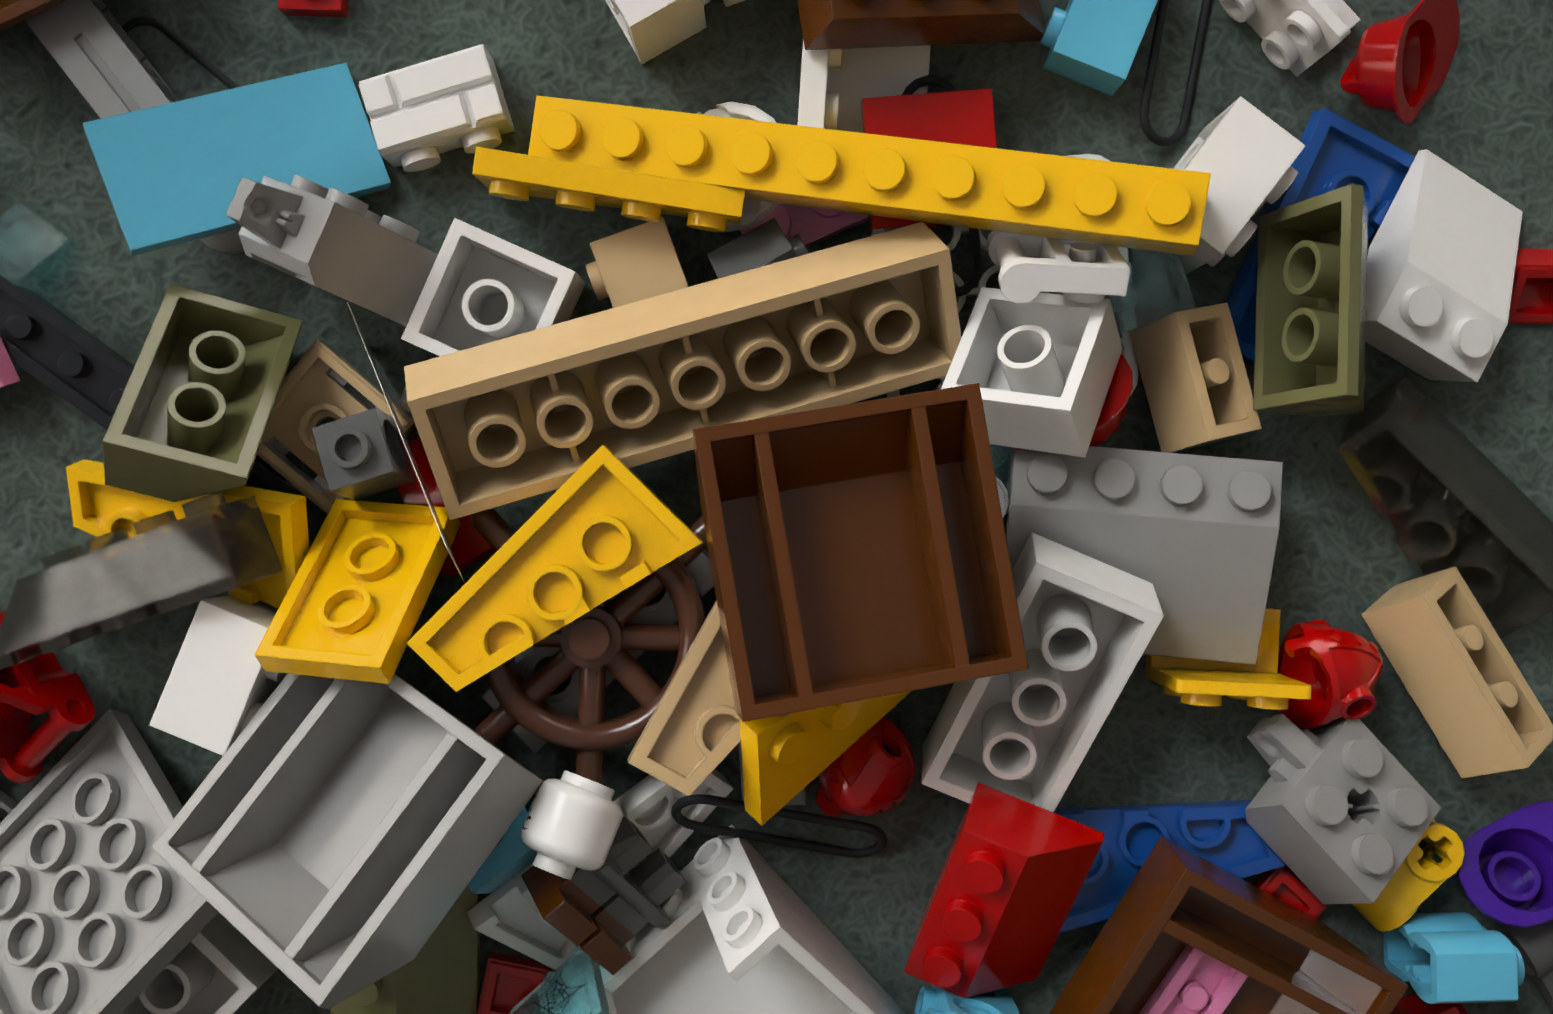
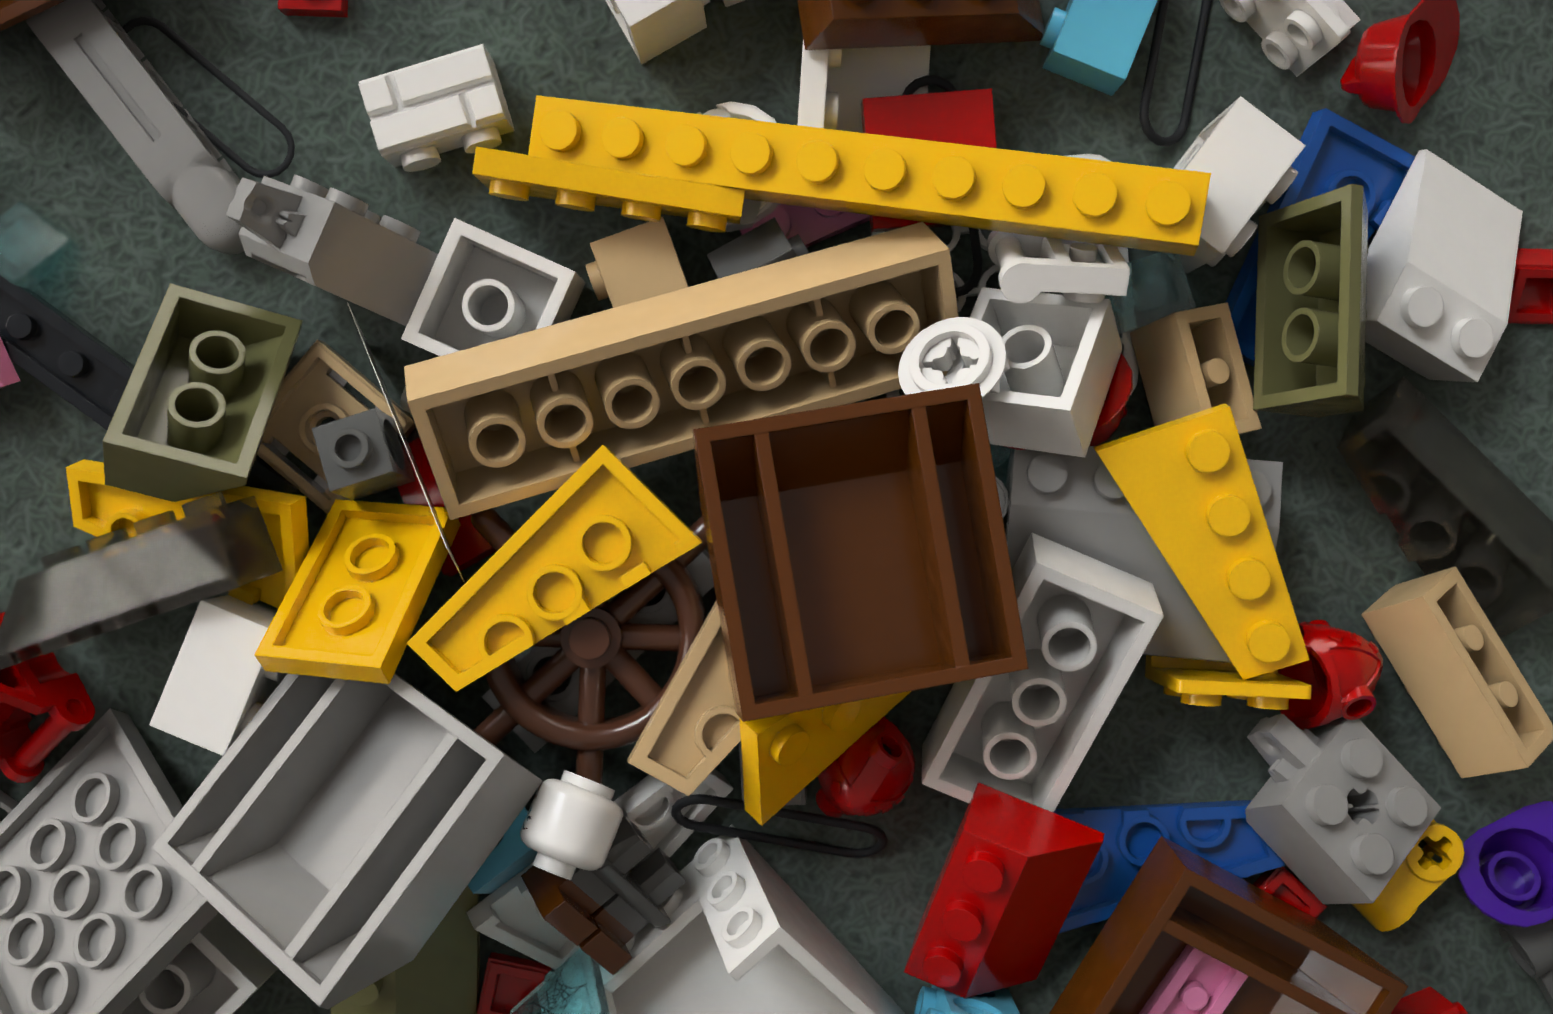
medium azure tile [83,63,391,256] -> none
medium azure brick [1383,912,1525,1004] -> none
none -> white gear [898,317,1010,398]
none -> yellow wing [1093,403,1310,680]

